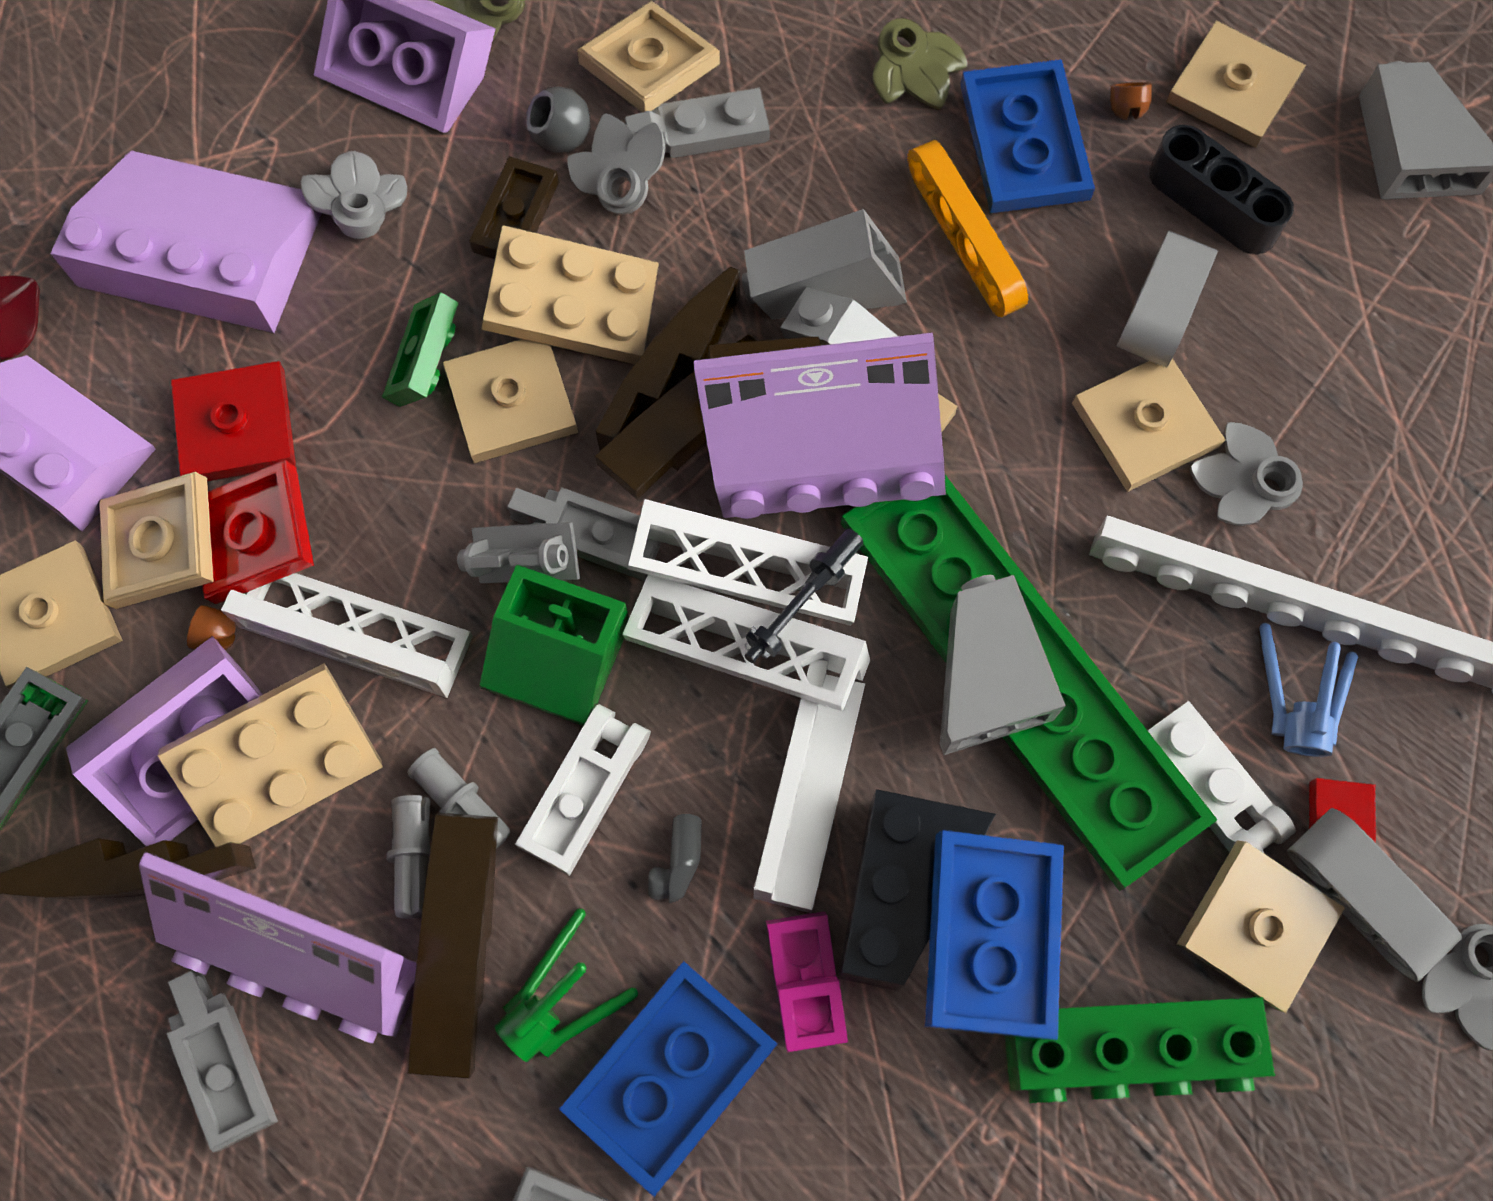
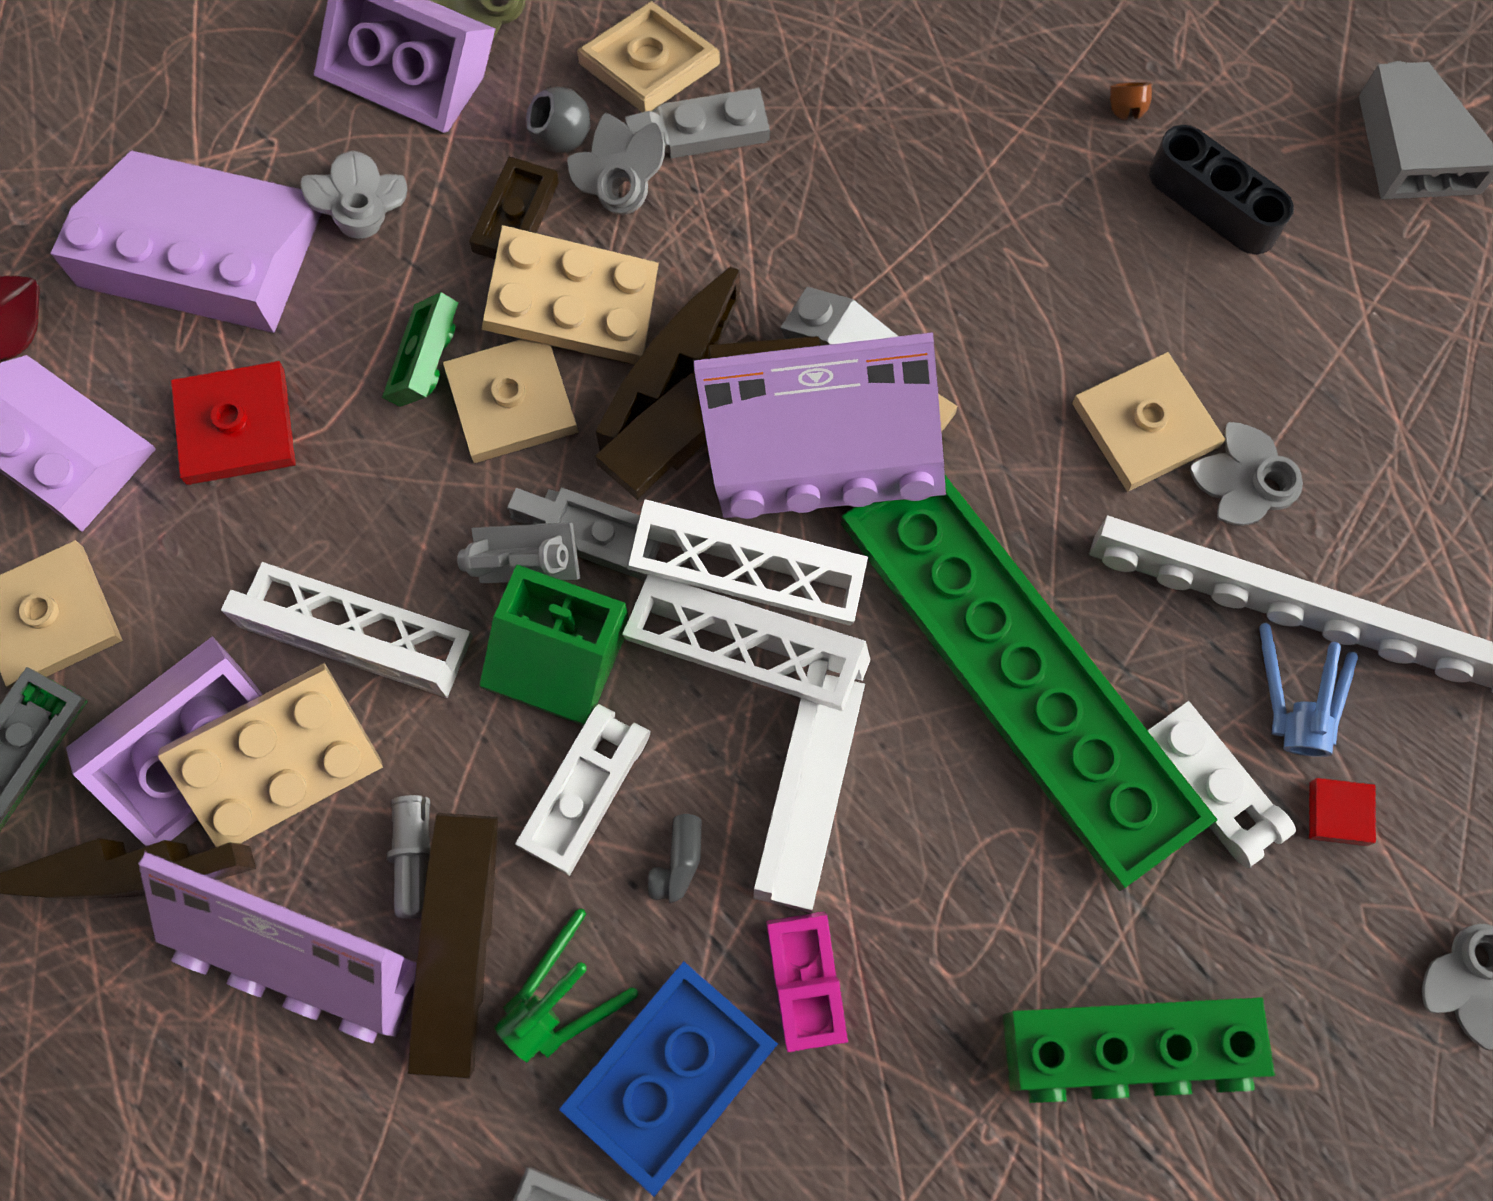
tan plate [99,472,213,609] -> none
light grey hinge [167,970,278,1153] -> none
dark orange hinge [187,605,236,650] -> none
red plate [202,460,314,604] -> none
light grey axle [407,748,510,849] -> none
light grey slope [742,209,907,319] -> none
black piece [744,529,863,663] -> none
black wedge [838,789,996,991] -> none
olive plate [872,18,967,110] -> none
light orange beam [907,140,1028,317] -> none
blue plate [925,830,1064,1040] -> none
light grey slope [940,575,1066,755] -> none
blue plate [960,59,1095,213] -> none
light grey beam [1116,230,1218,368] -> none
tan plate [1166,21,1306,148] -> none
tan plate [1177,840,1345,1013] -> none
light grey beam [1287,808,1462,982] -> none

